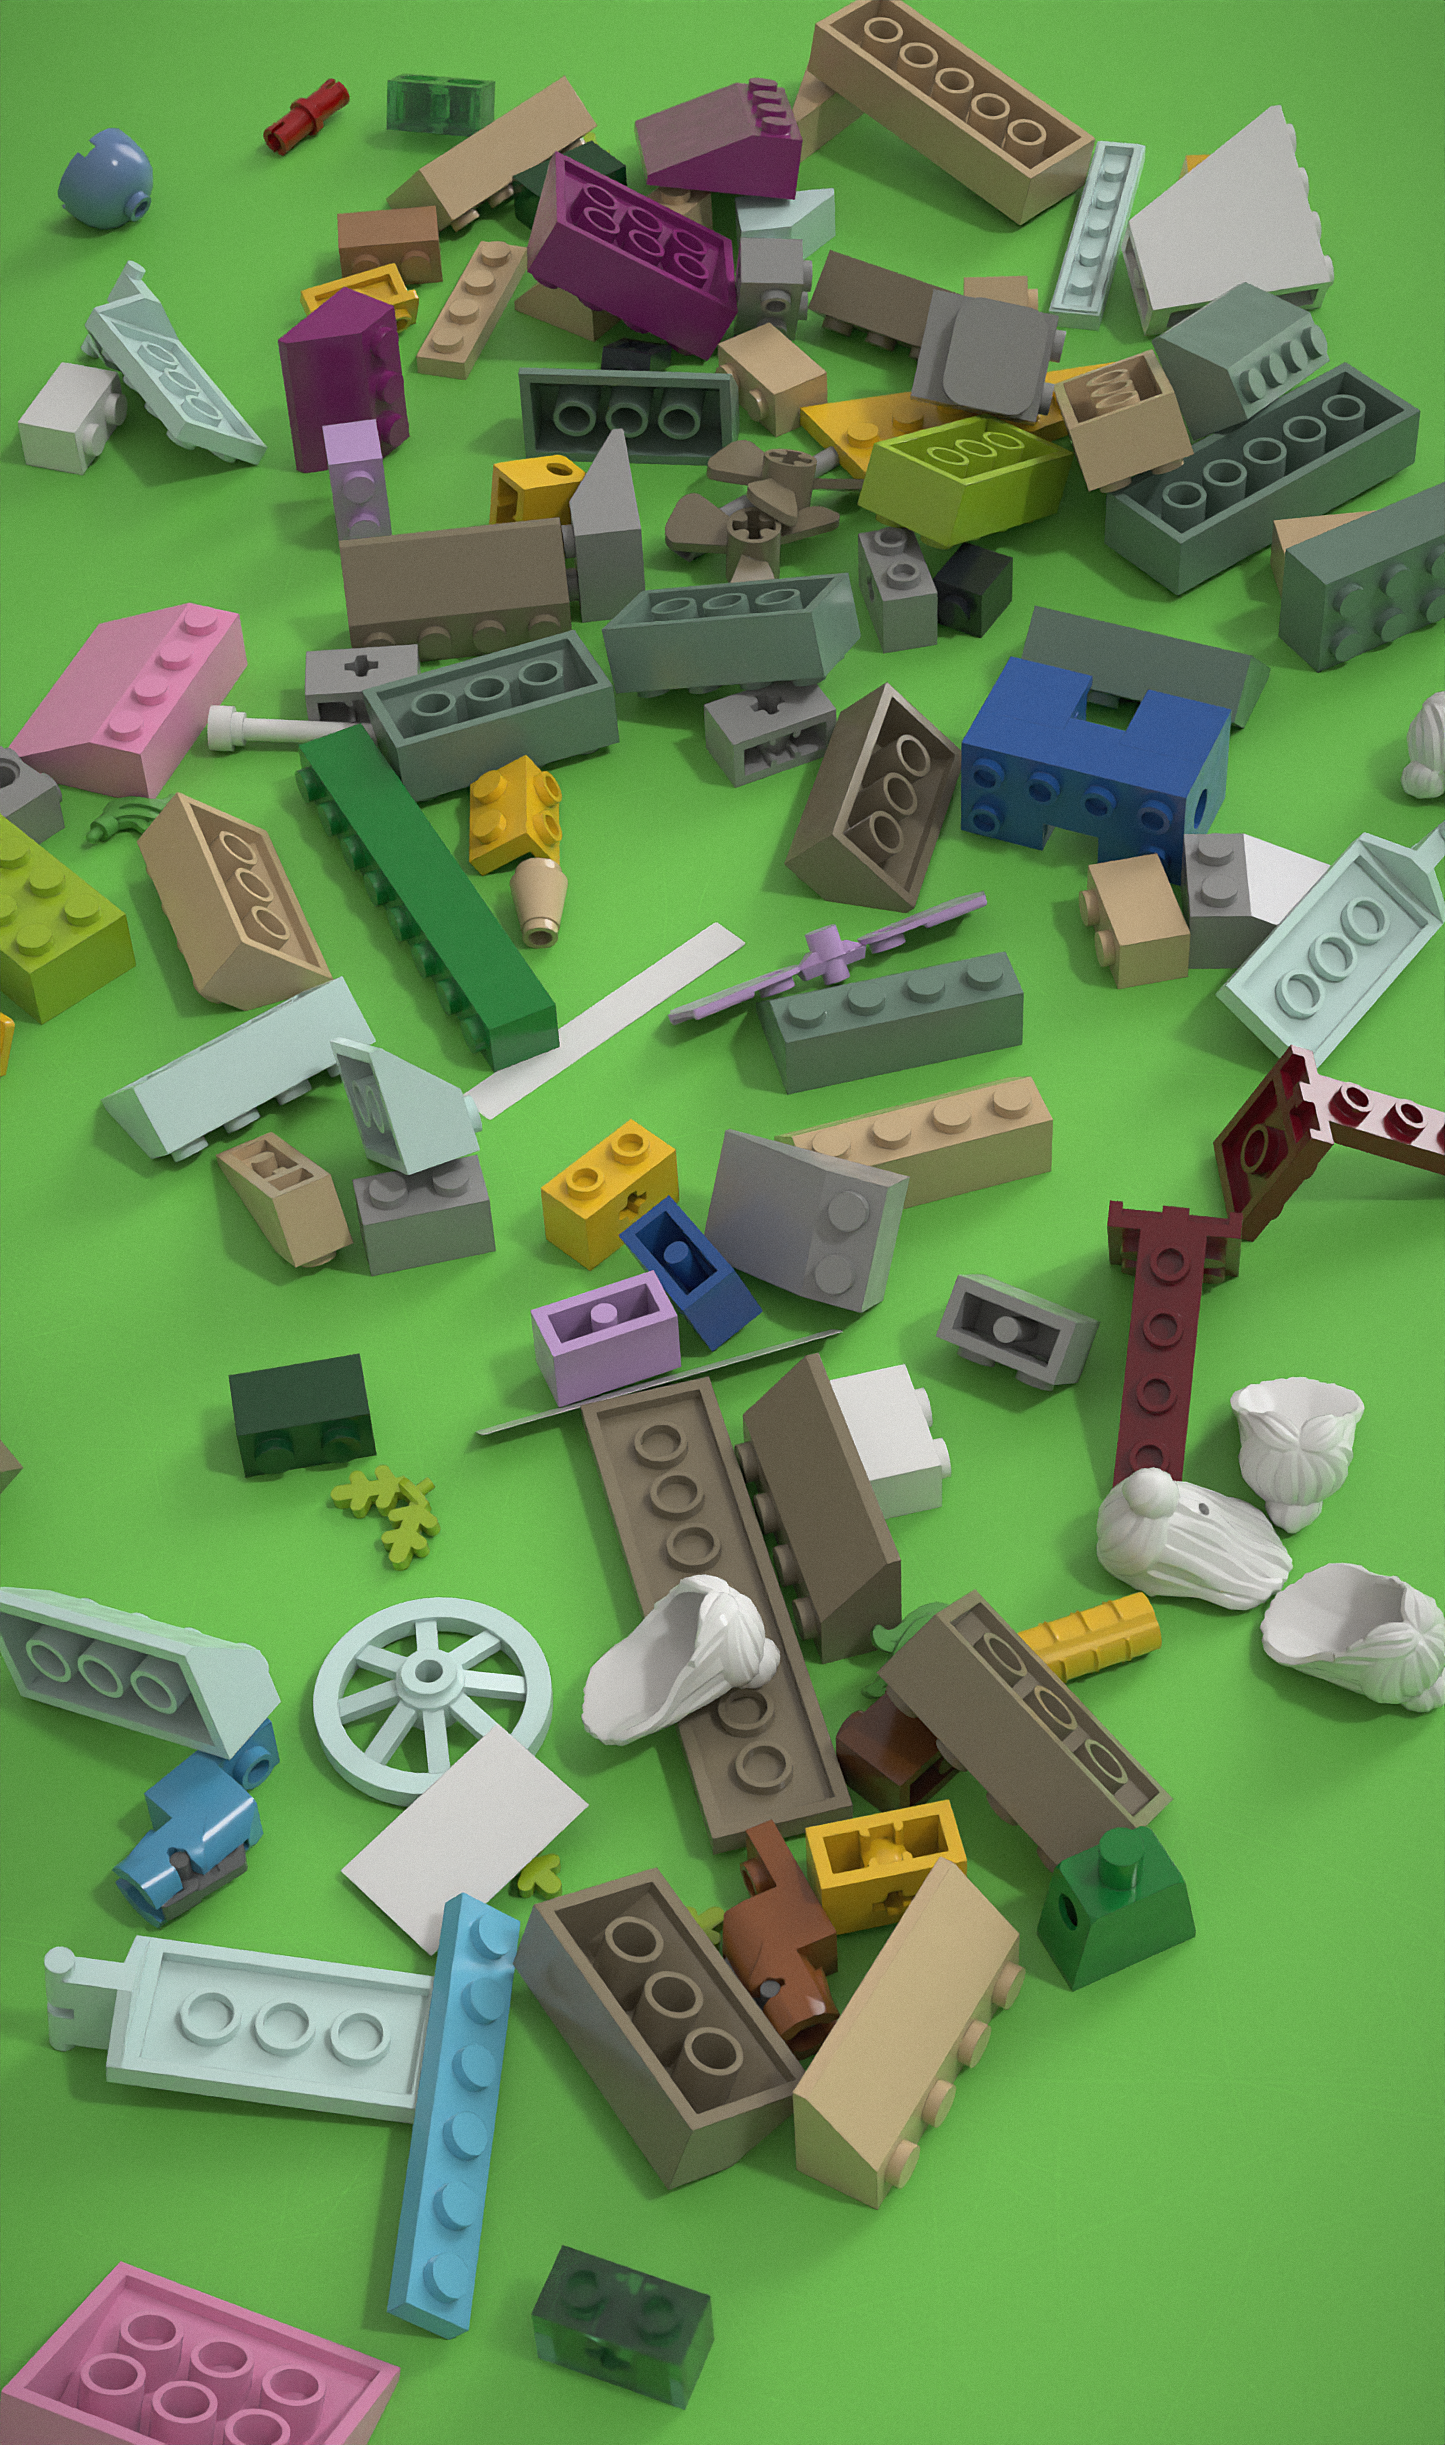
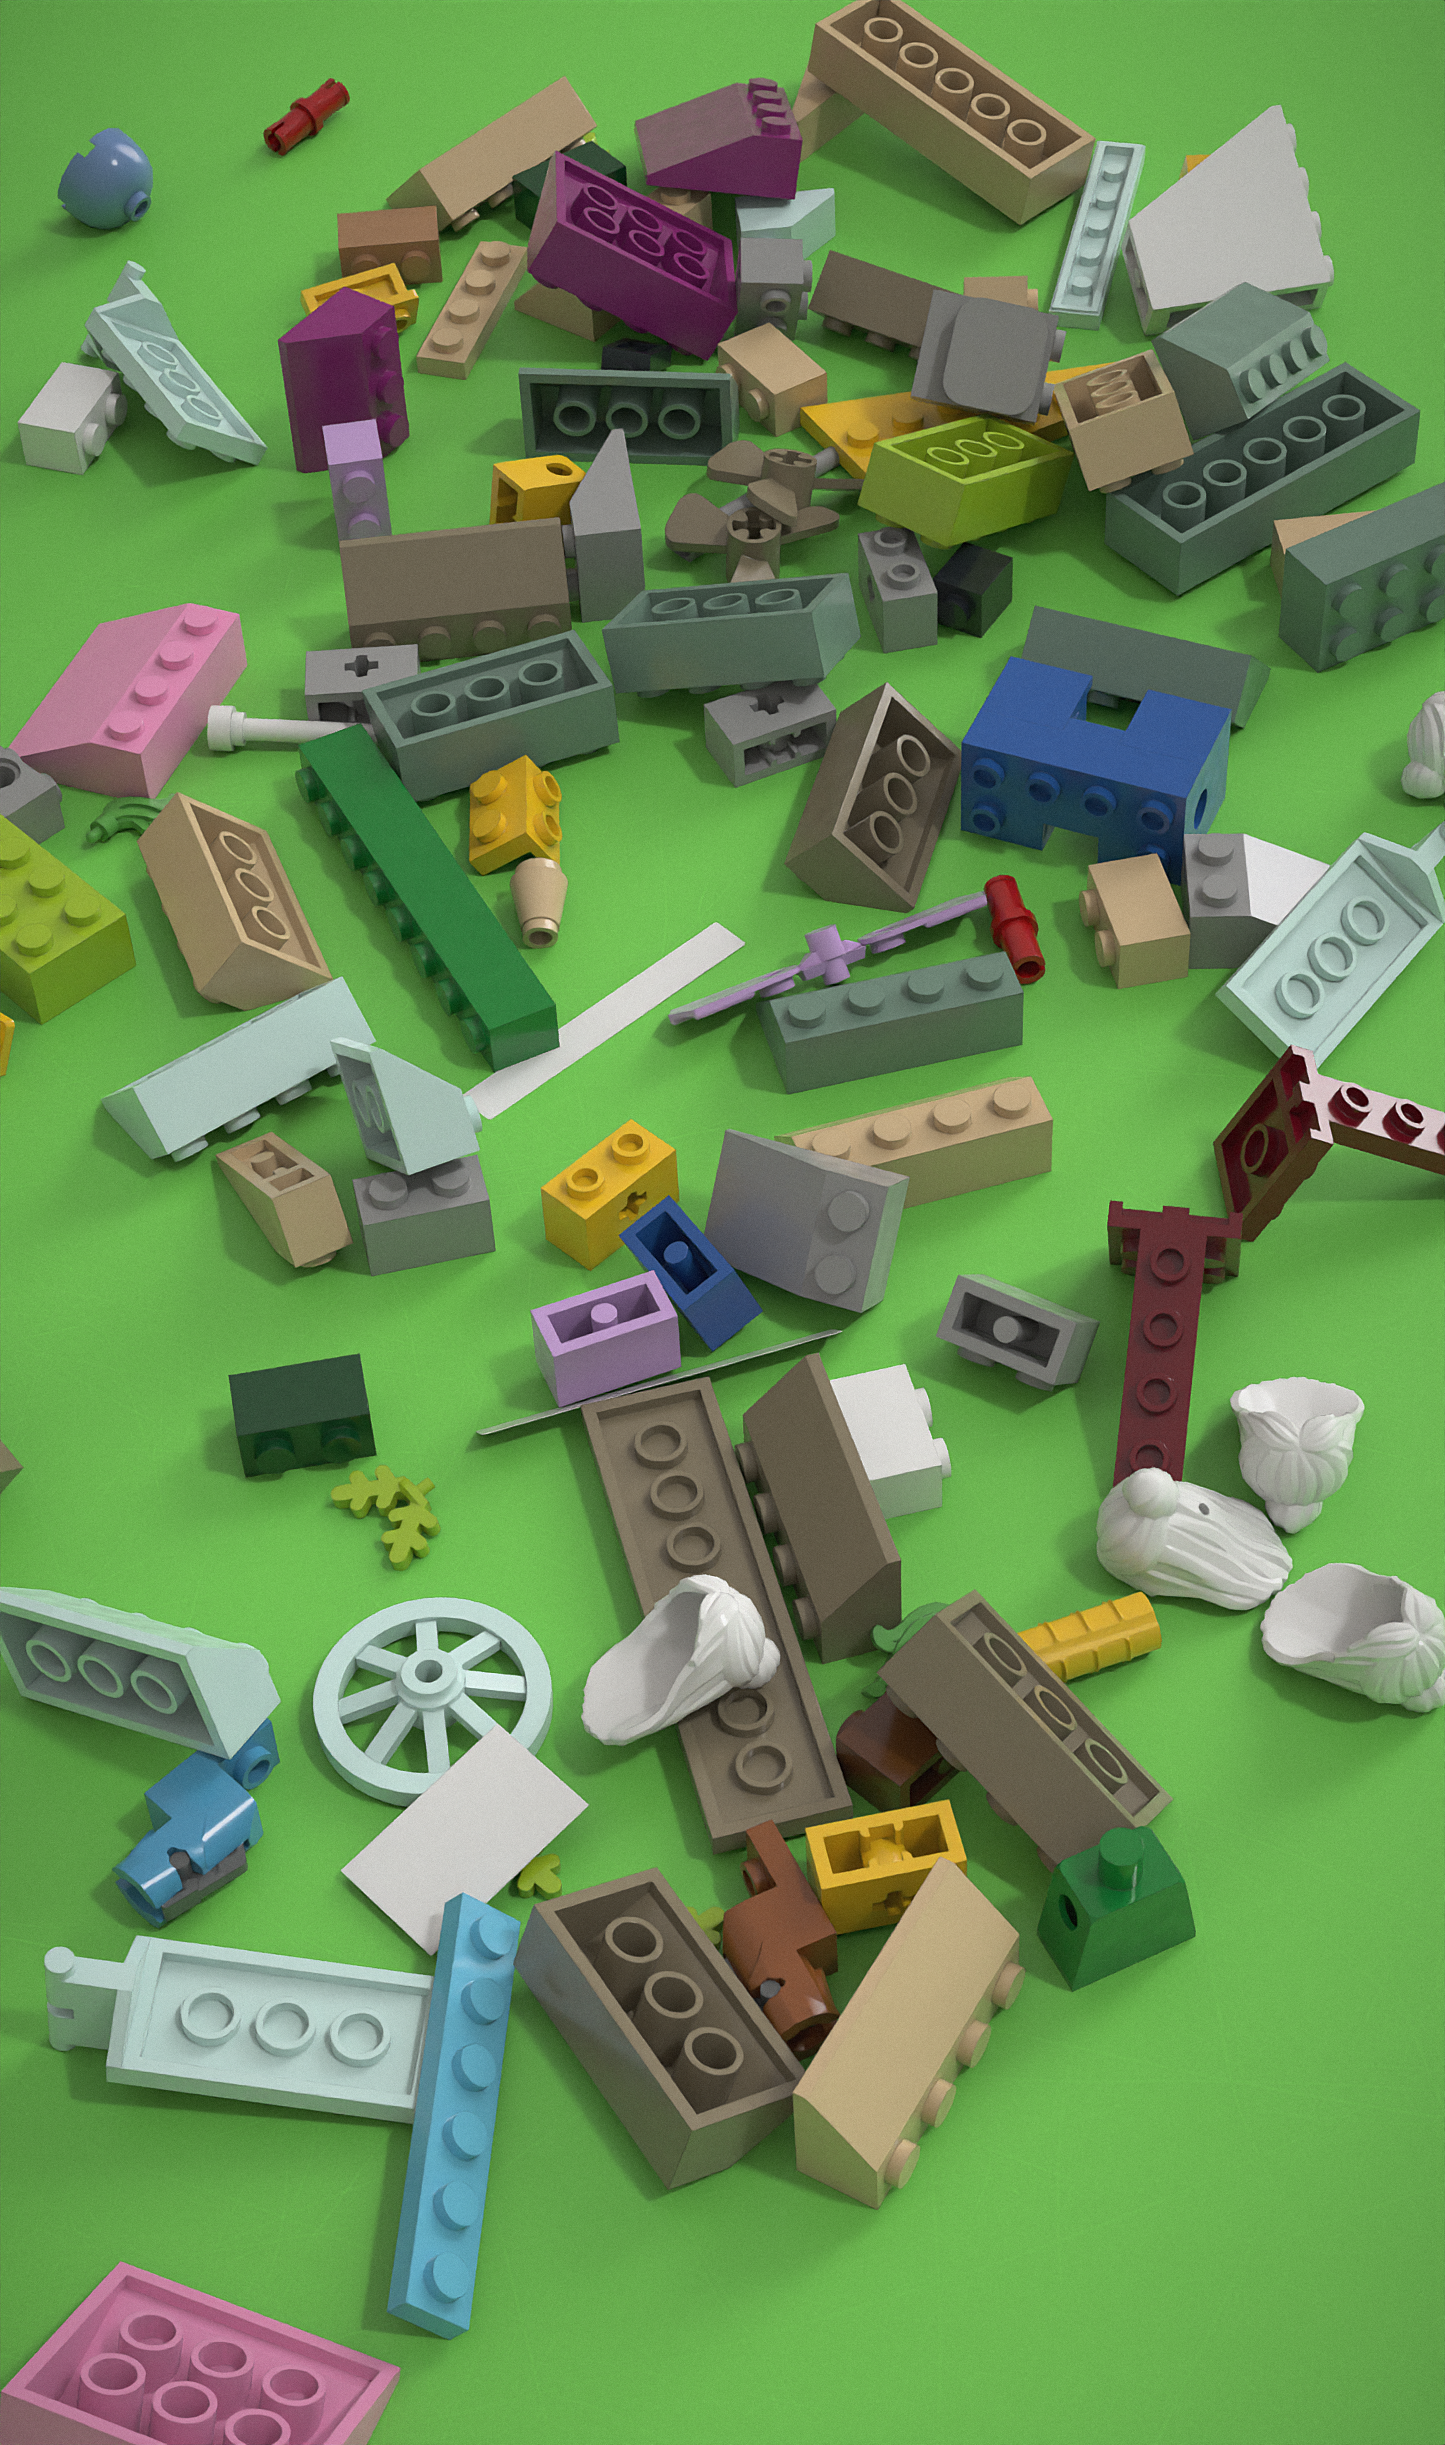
clear green brick [387,73,495,137] -> none
clear green brick [531,2245,714,2410] -> none
none -> red pin [983,875,1046,984]

